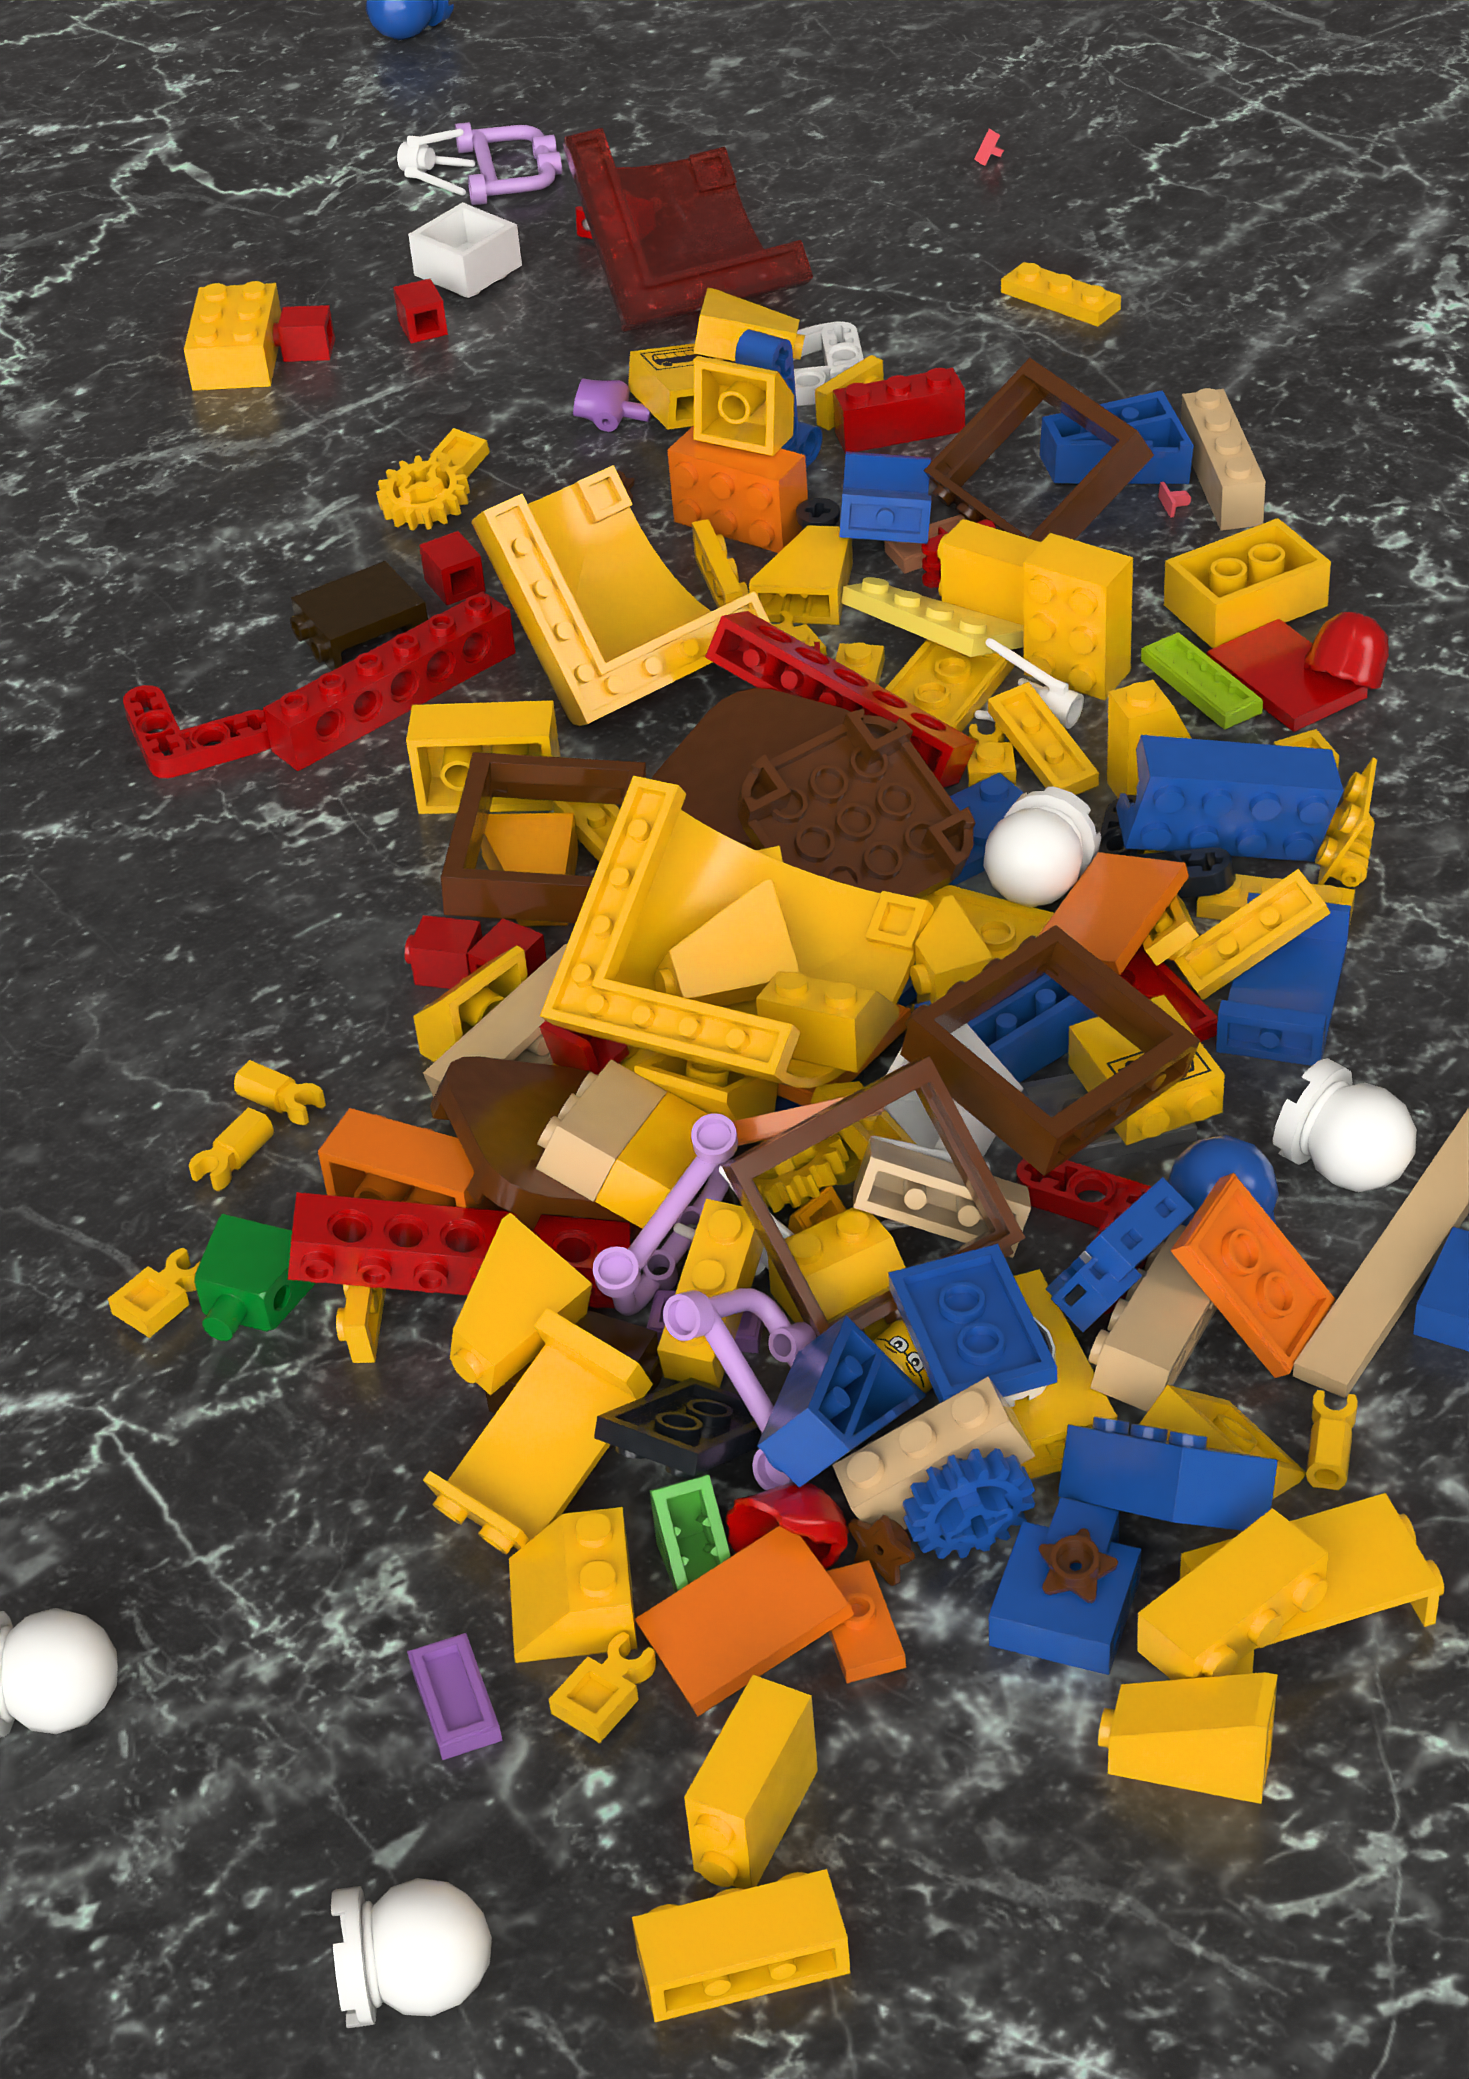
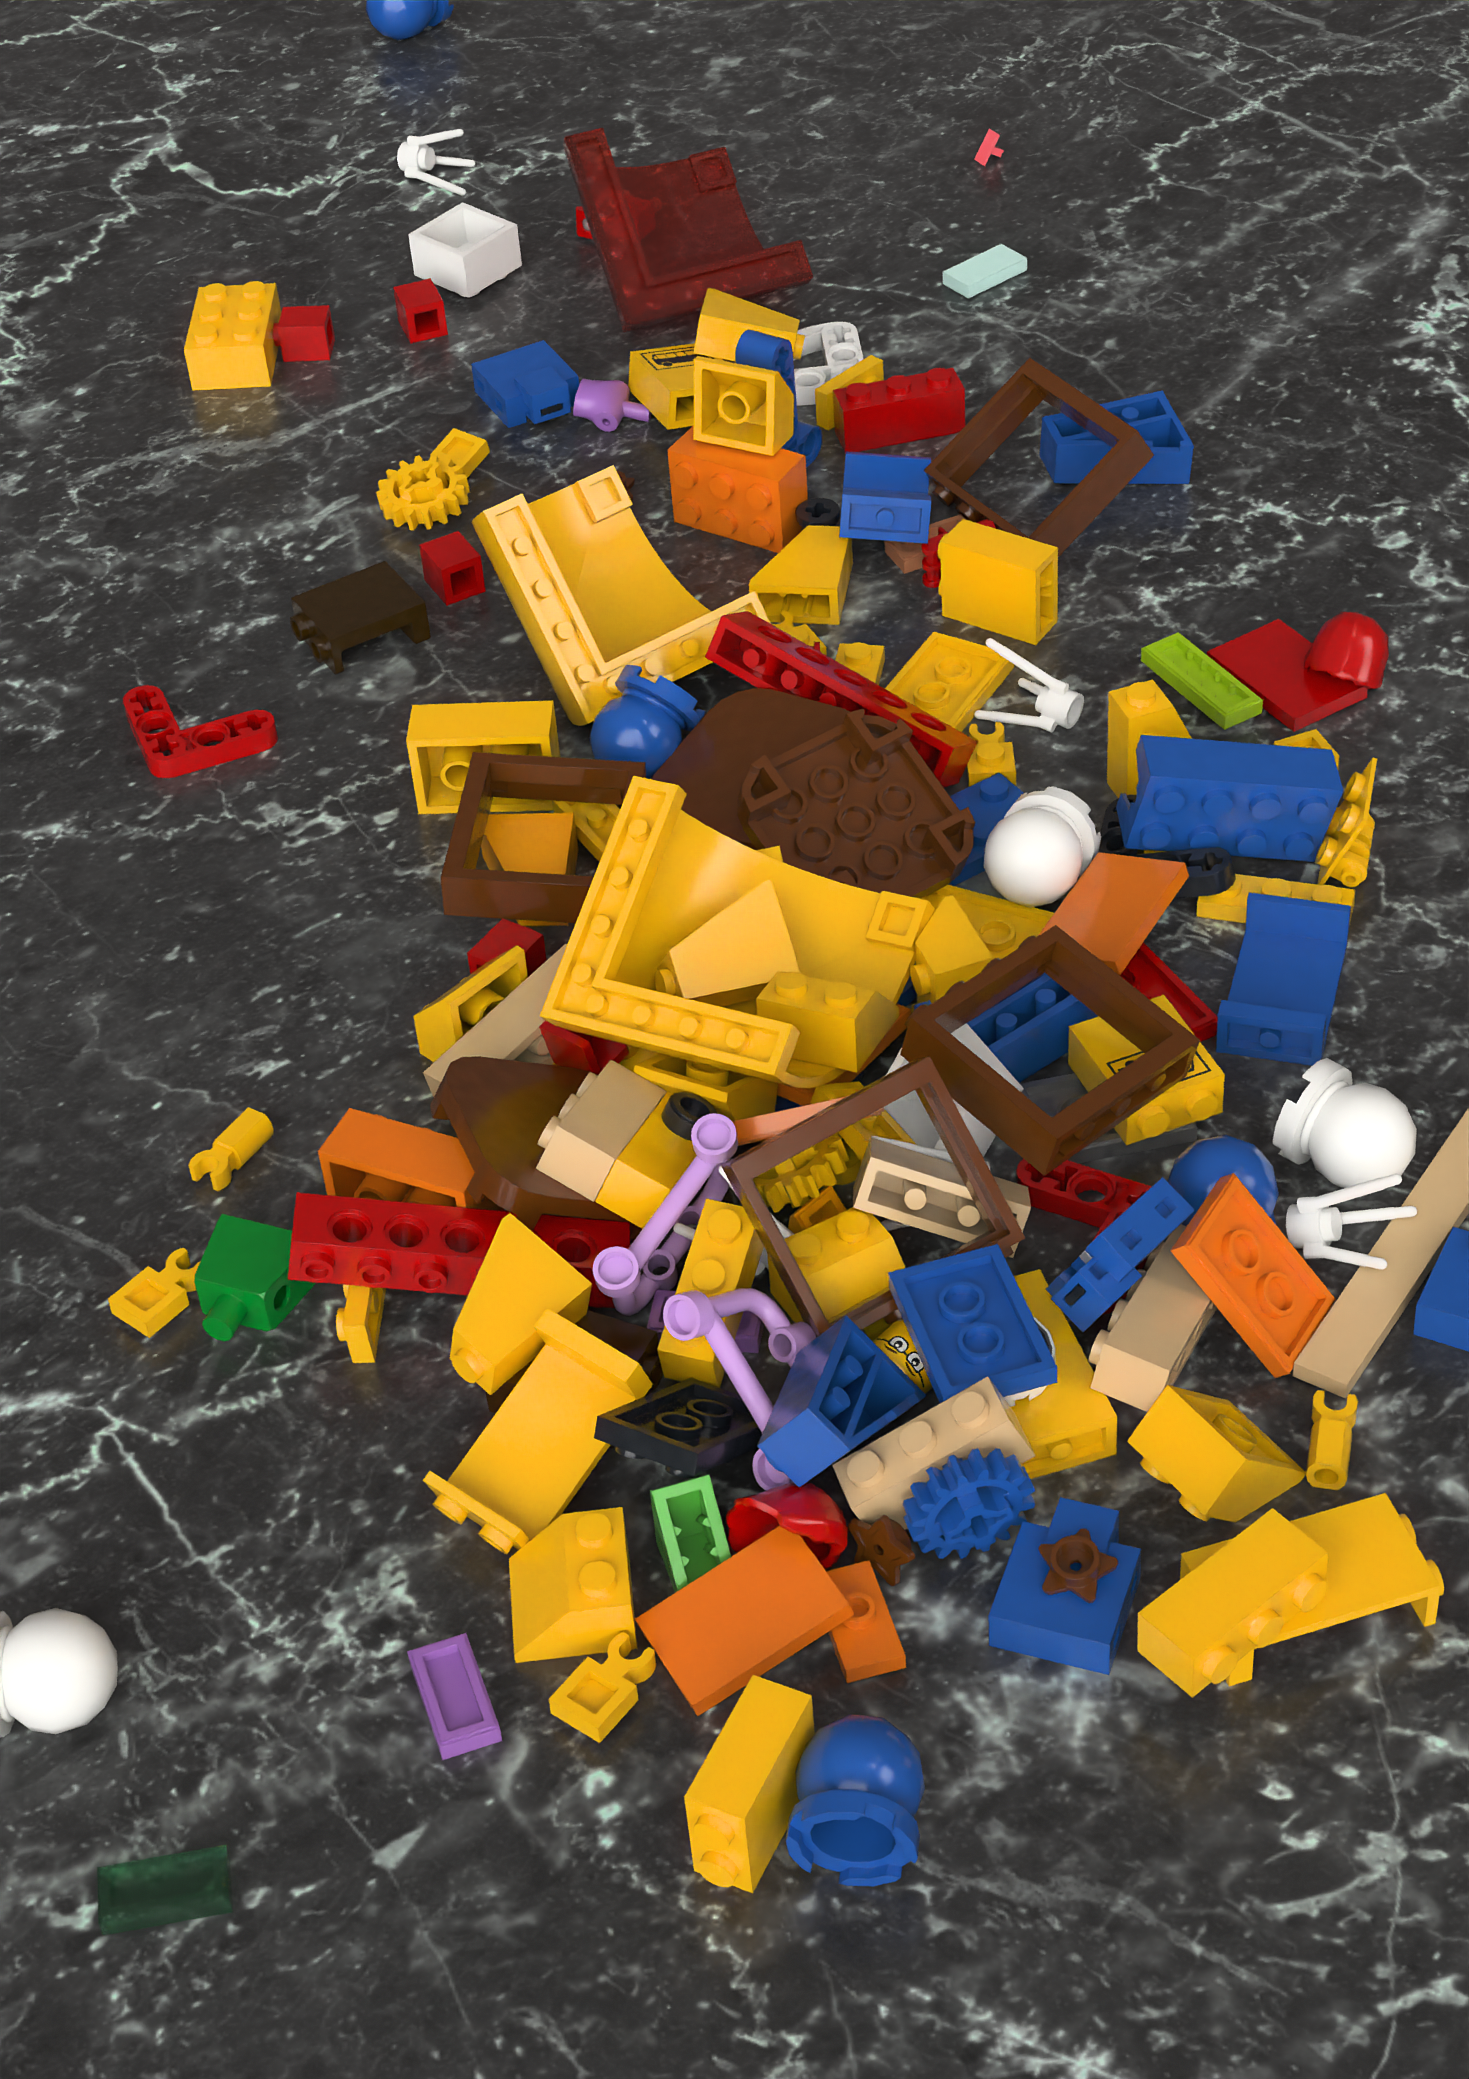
yellow bar [234,1060,326,1125] -> none
red brick [263,591,516,771] -> none
white tile [331,1878,492,2028] -> none
red brick [405,915,483,989] -> none
lavender bar [455,122,562,205] -> none
yellow brick [632,1869,850,2022] -> none
yellow plate [692,519,749,608] -> none
light yellow wing [841,577,1024,657] -> none
yellow plate [987,682,1099,795] -> none
yellow plate [1001,262,1121,327] -> none
yellow brick [1023,533,1133,701] -> none
blue wedge [1058,1417,1278,1531] -> none
yellow slope [1098,1672,1278,1804] -> none
yellow plate [1142,894,1199,966] -> none
coral piece [1158,482,1191,518] -> none
yellow brick [1164,518,1331,649] -> none
yellow plate [1173,869,1330,1001] -> none
tan brick [1181,388,1266,531] -> none
none -> clear green tile [97,1845,233,1935]
none -> blue piece [471,340,579,428]
none -> blue tile [589,664,706,779]
none -> black tile [661,1092,718,1141]
none -> blue tile [786,1714,925,1887]
none -> light aqua tile [943,244,1027,299]
none -> white plant [1286,1174,1417,1270]

